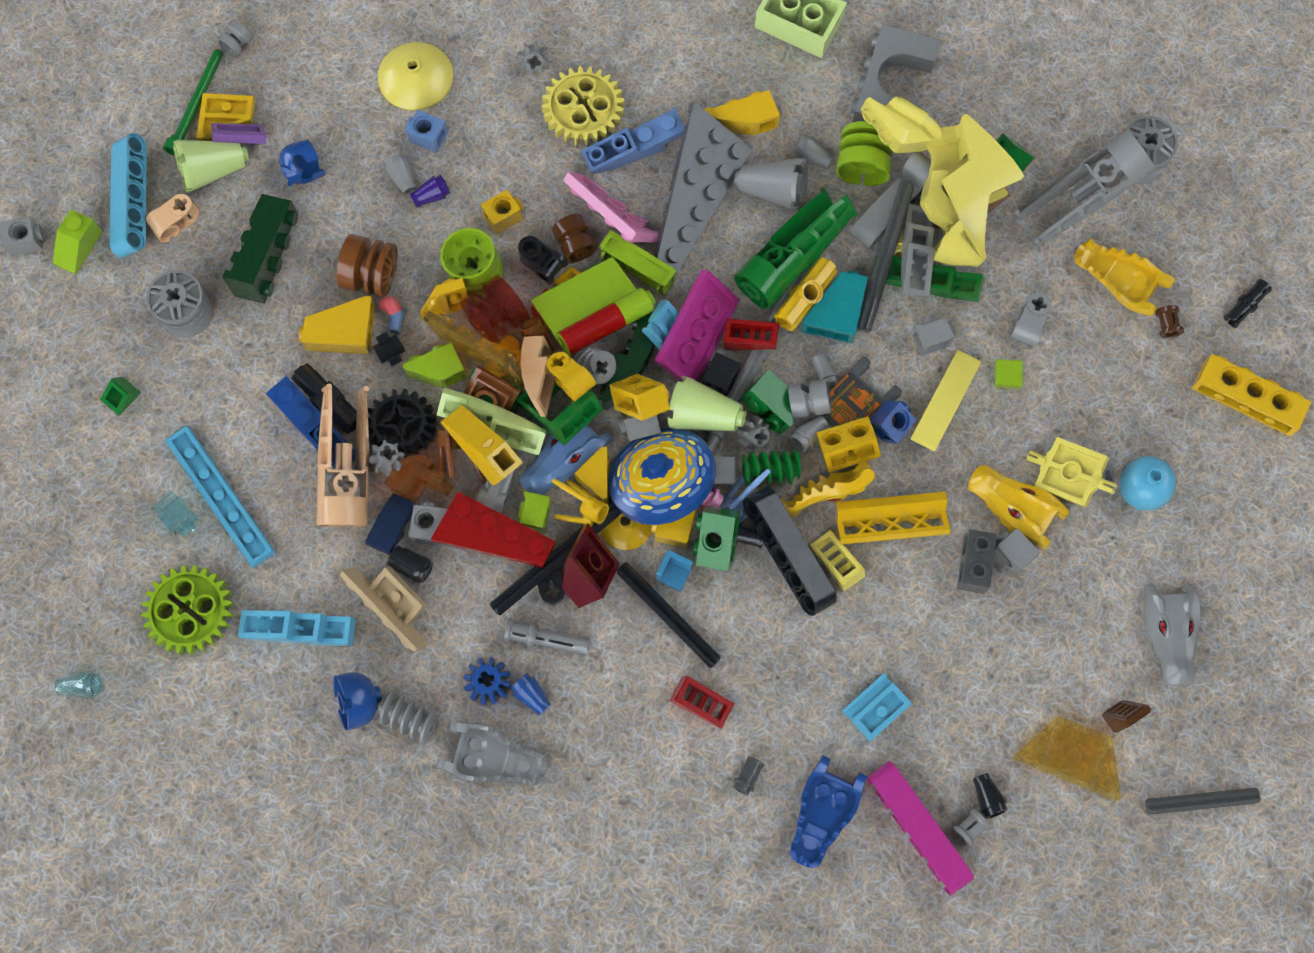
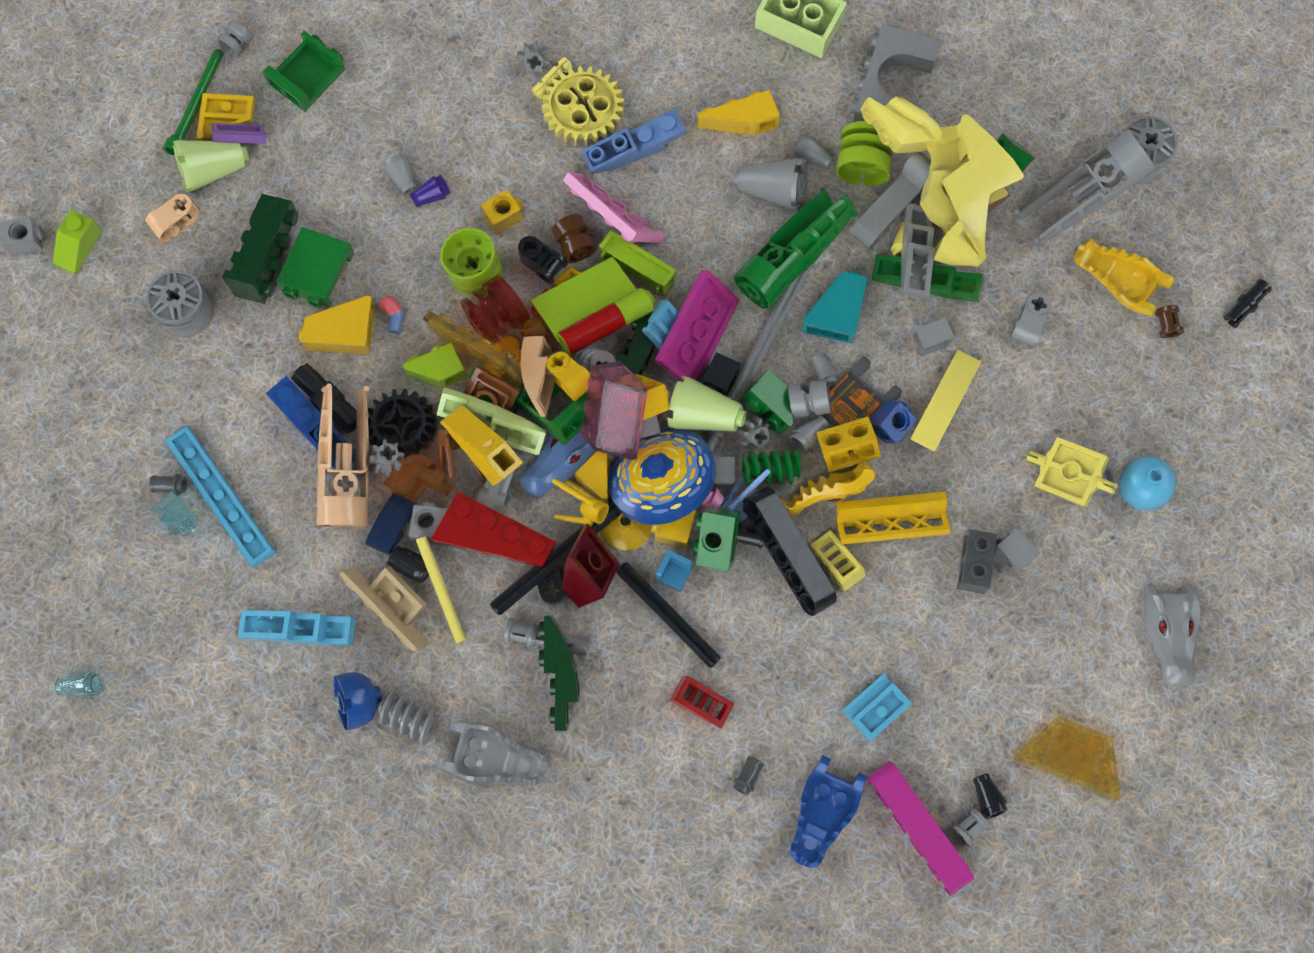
green slope [100,377,141,416] -> none
medium azure beam [110,133,147,258] -> none
lime gear [141,565,235,655] -> none
blue helmet [279,139,325,186] -> none
dark orange wheel [336,234,398,298] -> none
black gear [372,331,406,367] -> none
light yellow dish [378,42,453,111] -> none
medium blue brick [406,109,448,153] -> none
yellow wing [420,278,471,321] -> none
blue gear [463,657,512,706] -> none
blue cone [511,673,551,715] -> none
lime window [517,491,552,534] -> none
wing [654,102,752,273] -> none
red slope [723,318,780,351] -> none
yellow piece [774,257,837,331] -> none
dark grey axle [857,180,914,332] -> none
yellow animal [968,465,1070,550] -> none
lime tile [994,359,1023,389] -> none
reddish brown slope [1102,700,1152,733] -> none
dark grey axle [1145,788,1261,815] -> none
yellow brick [1191,354,1312,436] -> none
none -> dark grey pin [149,474,187,496]
none -> green panel [262,31,345,112]
none -> green panel [277,227,354,308]
none -> light yellow bar [416,536,466,643]
none -> light yellow axle [531,57,572,99]
none -> dark green slope [539,615,580,731]
none -> clear pink slope [581,361,648,460]

